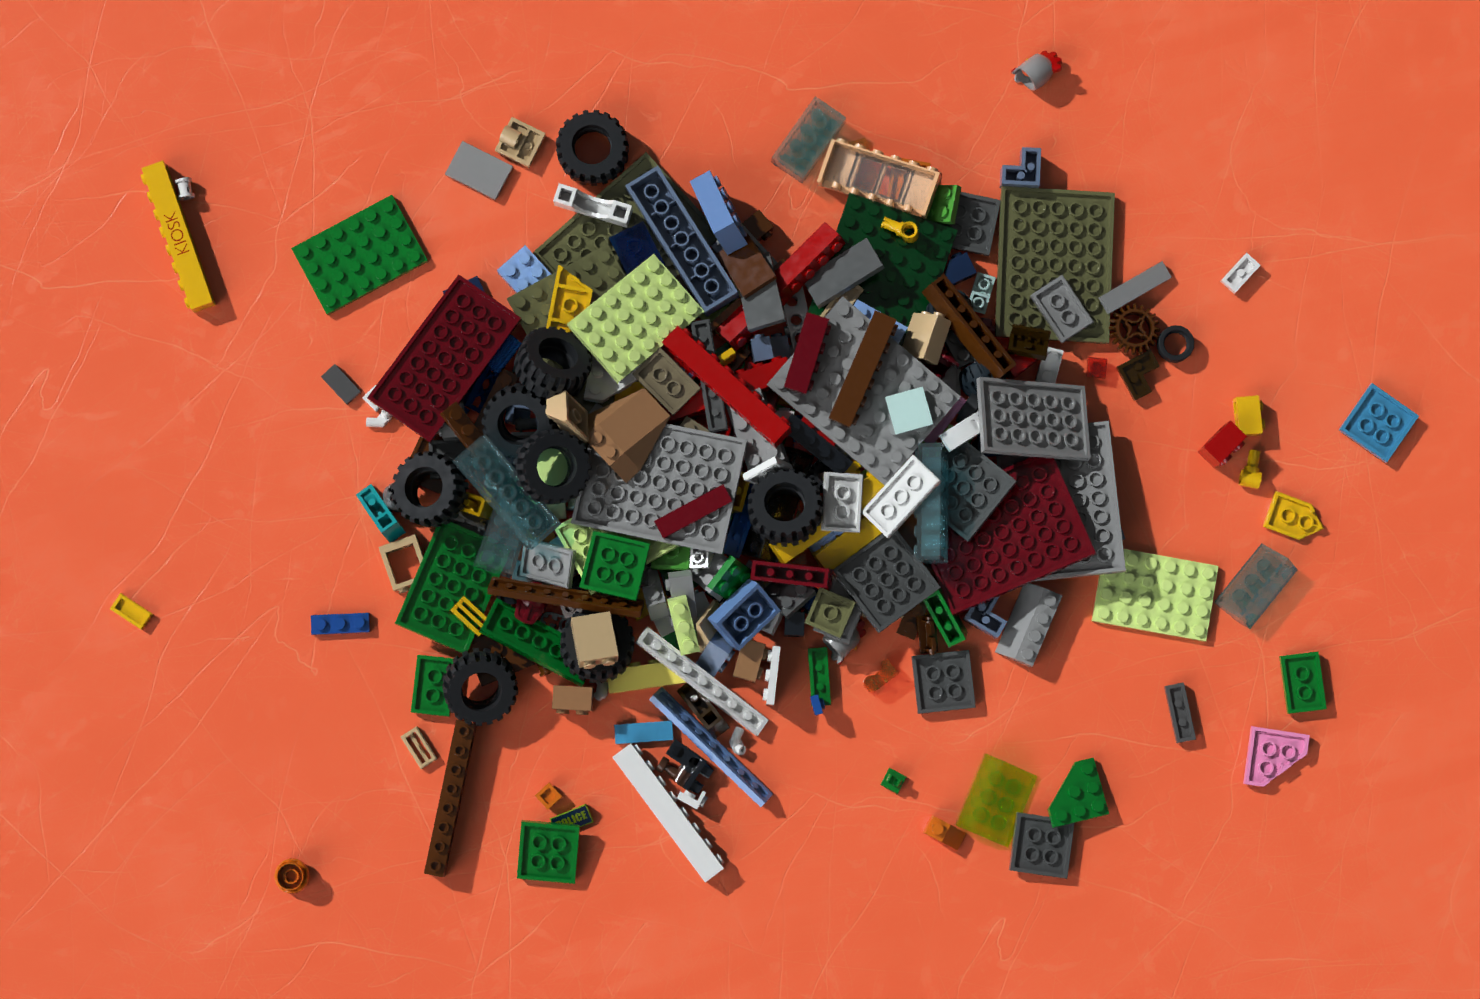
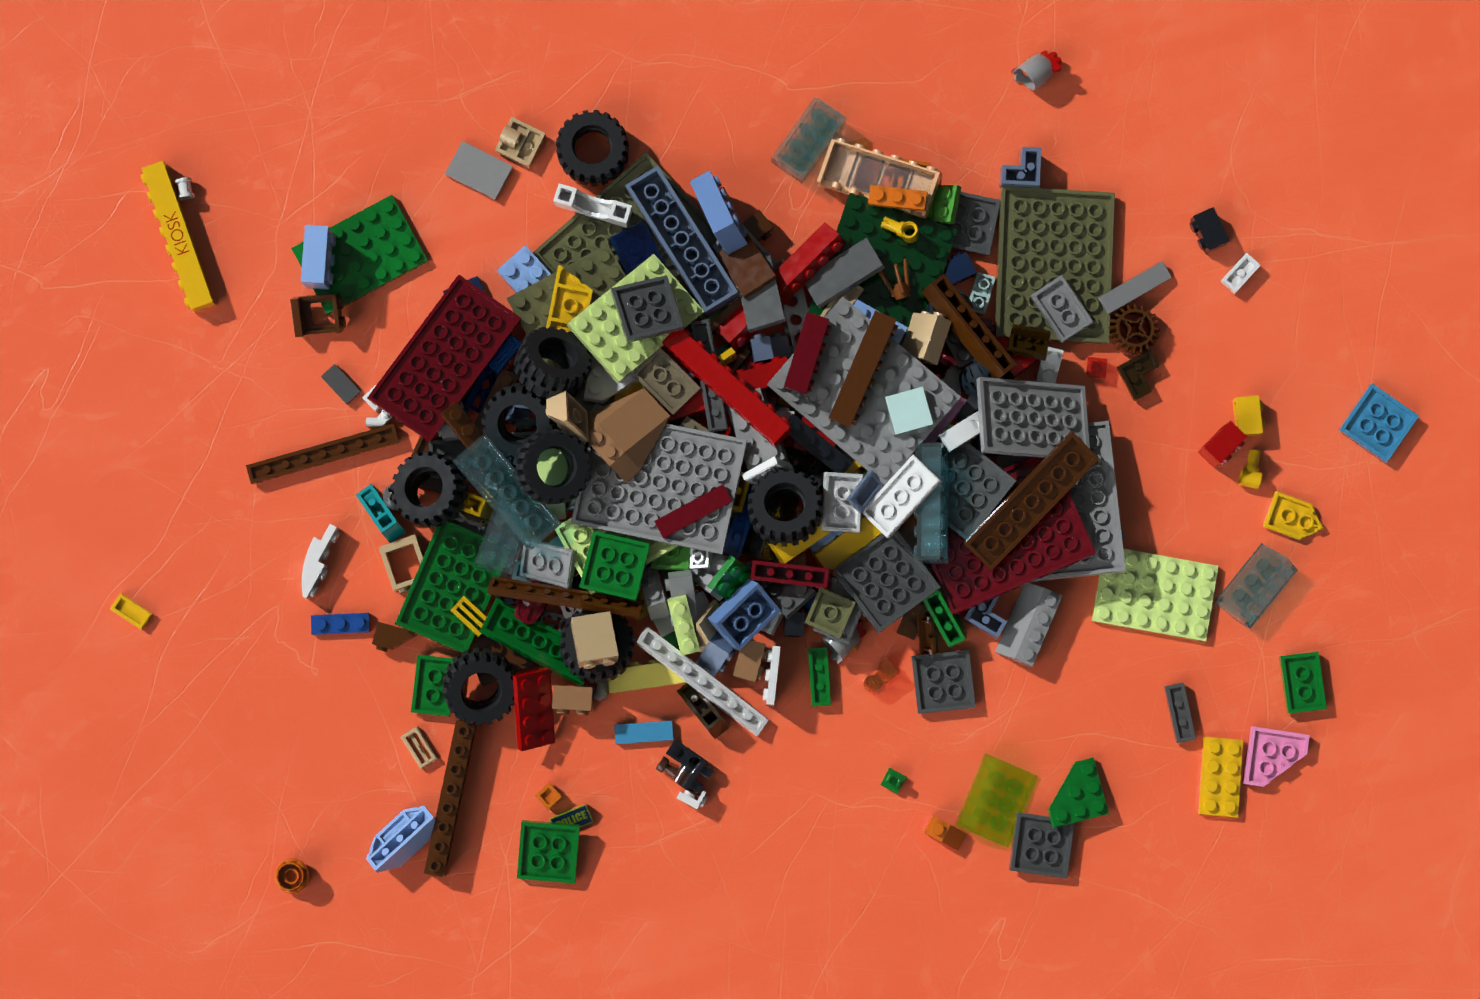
white brick [612,743,725,882] -> none
medium blue plate [649,687,773,807] -> none
white arm [729,726,746,755] -> none
blue plate [810,694,825,715] -> none
black tyre [1156,325,1195,363] -> none
none -> reddish brown plate [246,424,400,484]
none -> reddish brown window [290,293,346,337]
none -> light blue brick [301,225,336,290]
none -> white slope [302,524,340,600]
none -> light blue wedge [366,806,435,873]
none -> reddish brown slope [372,622,417,652]
none -> red plate [513,667,555,751]
none -> dark grey plate [611,275,684,343]
none -> sand blue tile [847,471,884,512]
none -> orange plate [868,185,928,211]
none -> dark orange plant [878,258,911,301]
none -> reddish brown plate [963,431,1099,571]
none -> black brick [1189,207,1230,254]
none -> yellow plate [1198,737,1243,817]

